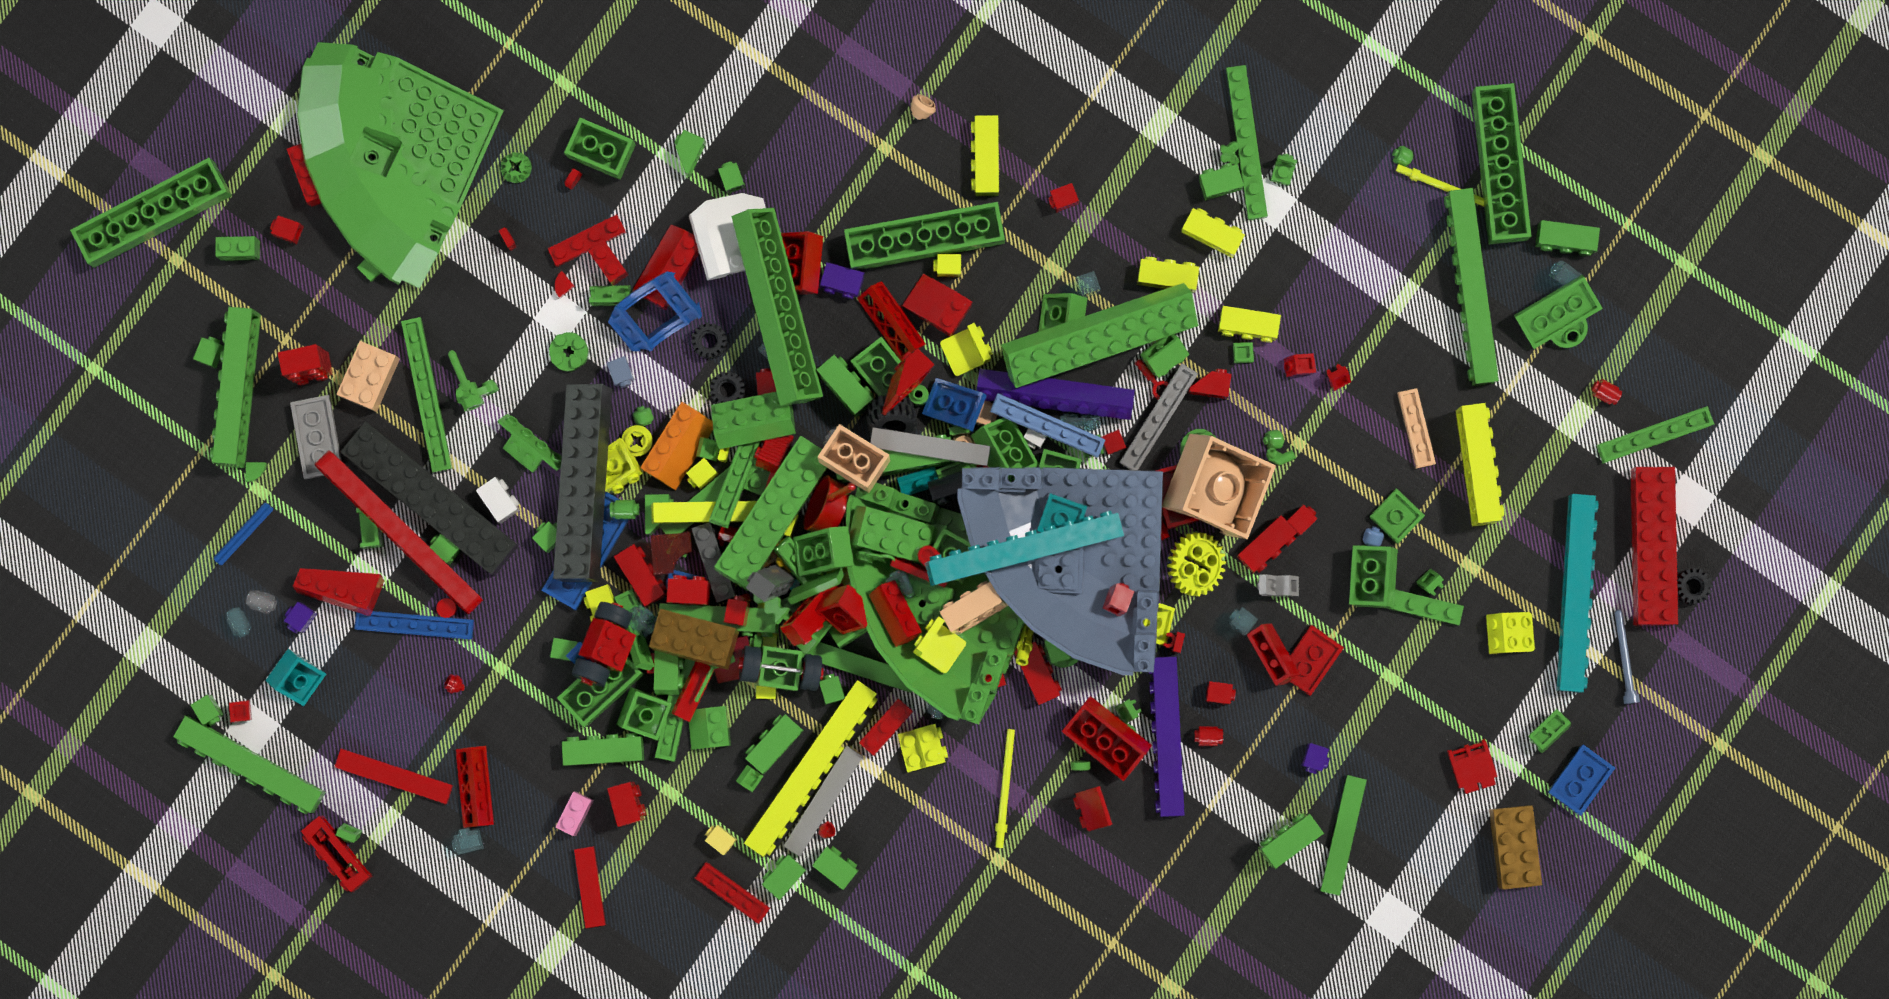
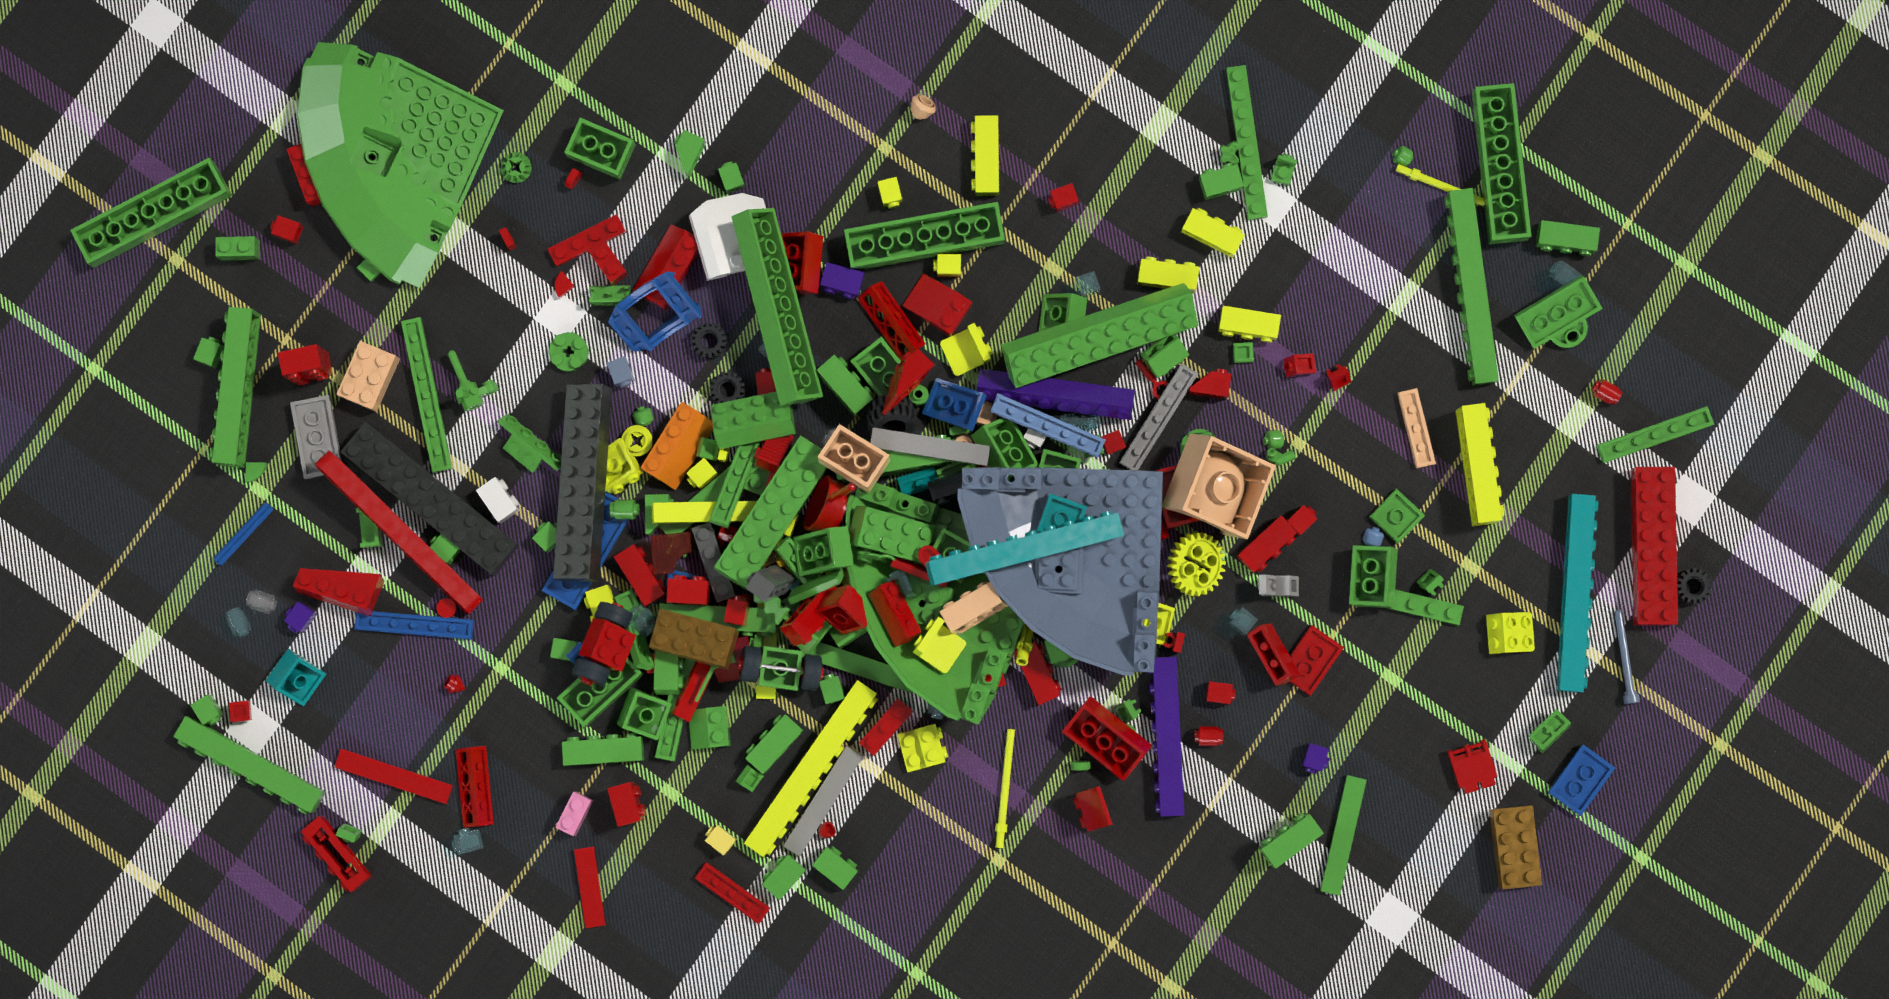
brick [1102,583,1134,617] -> none
none -> neon yellow brick [878,177,903,209]

